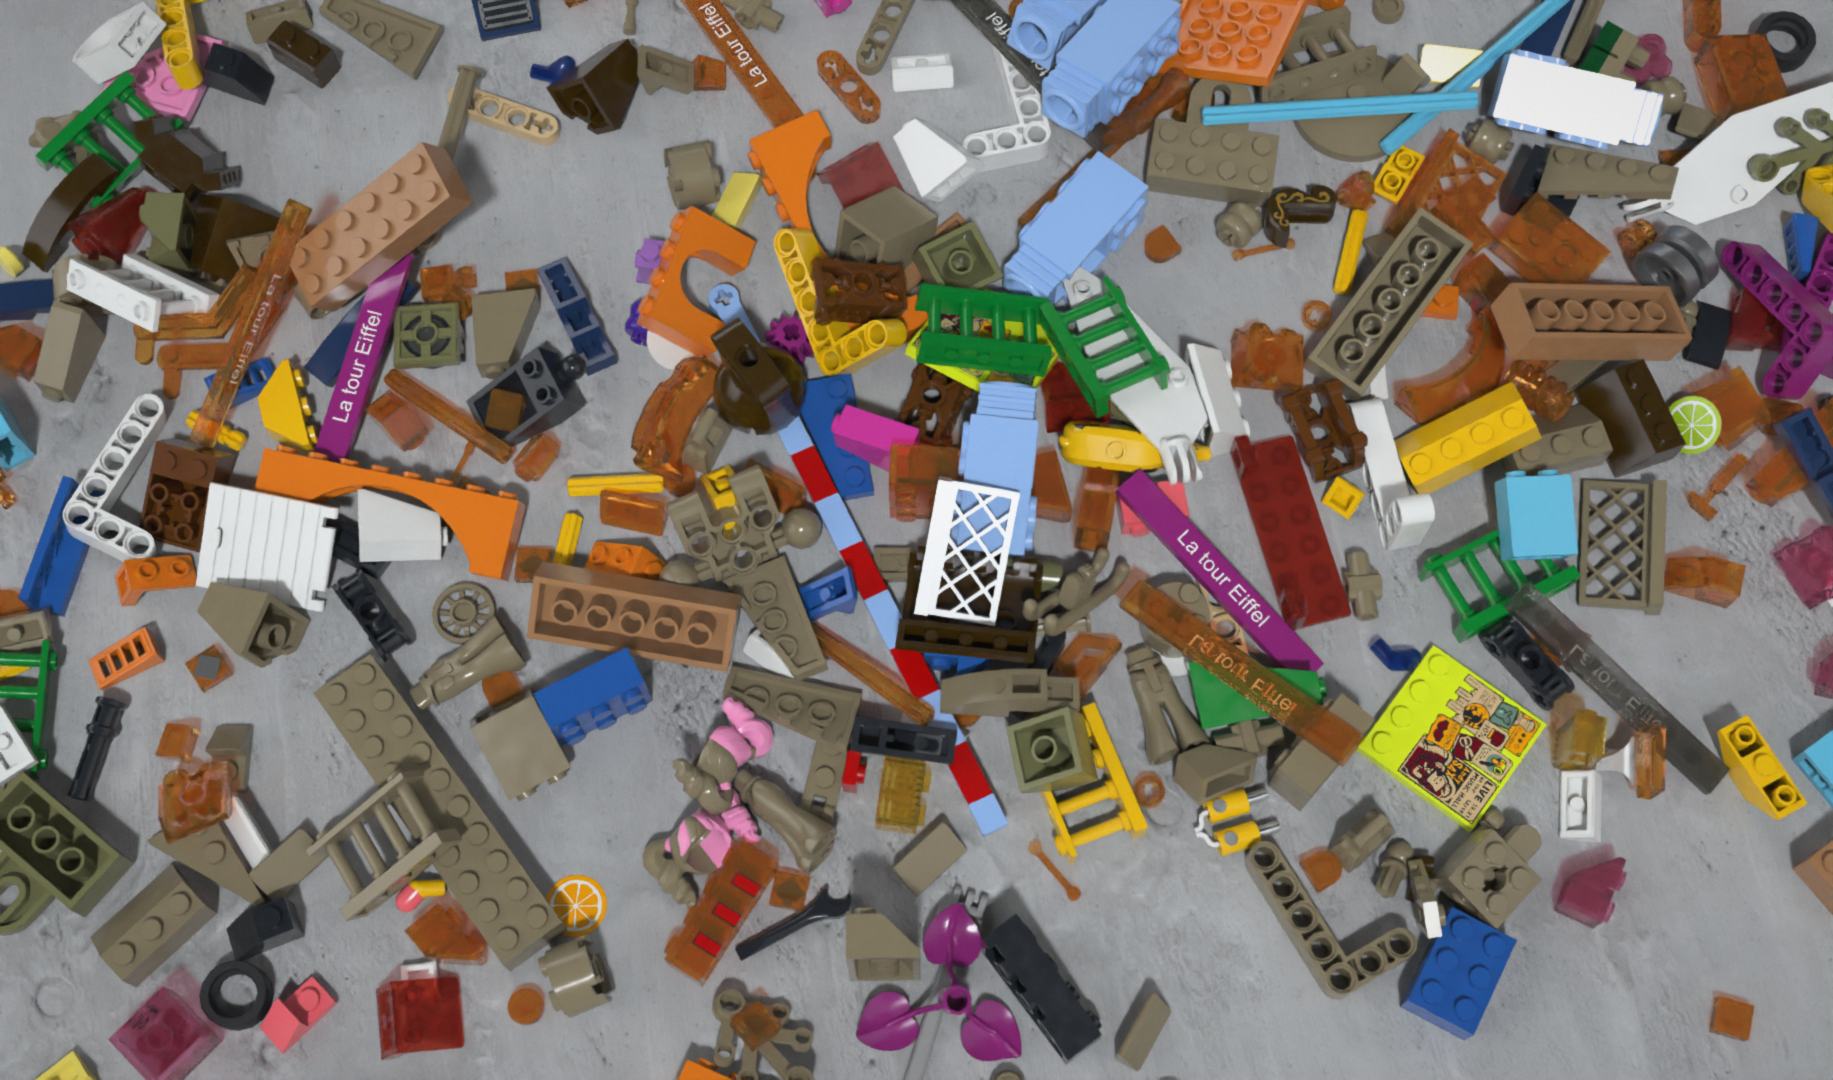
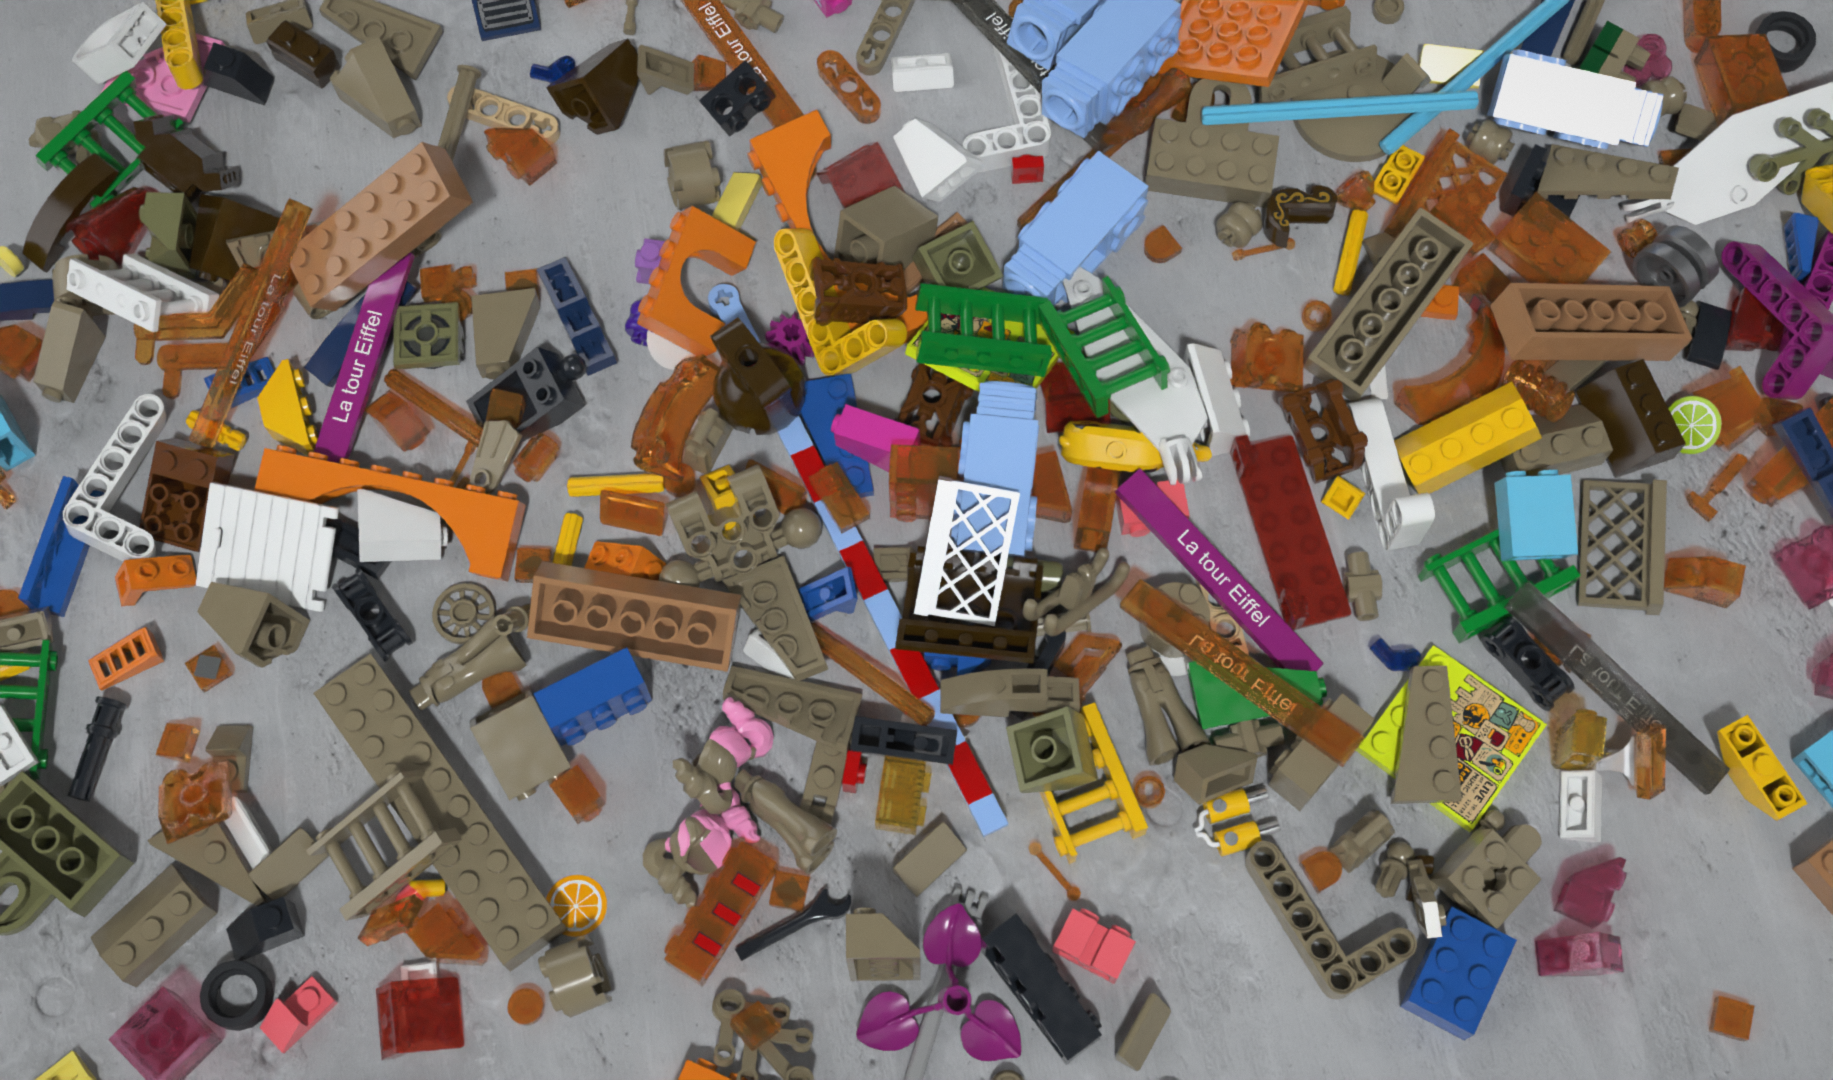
none -> dark tan slope [330,37,422,138]
none -> clear orange plate [358,894,424,947]
none -> dark tan piece [470,420,522,494]
none -> clear orange slope [484,128,557,186]
none -> dark tan axle [493,603,530,636]
none -> clear orange brick [549,765,605,824]
none -> black brick [699,60,776,137]
none -> clear orange plate [809,462,870,534]
none -> red plate [1011,154,1044,184]
none -> coral brick [1052,908,1136,984]
none -> dark tan wing [1390,666,1462,804]
none -> clear pink slope [1535,932,1624,977]

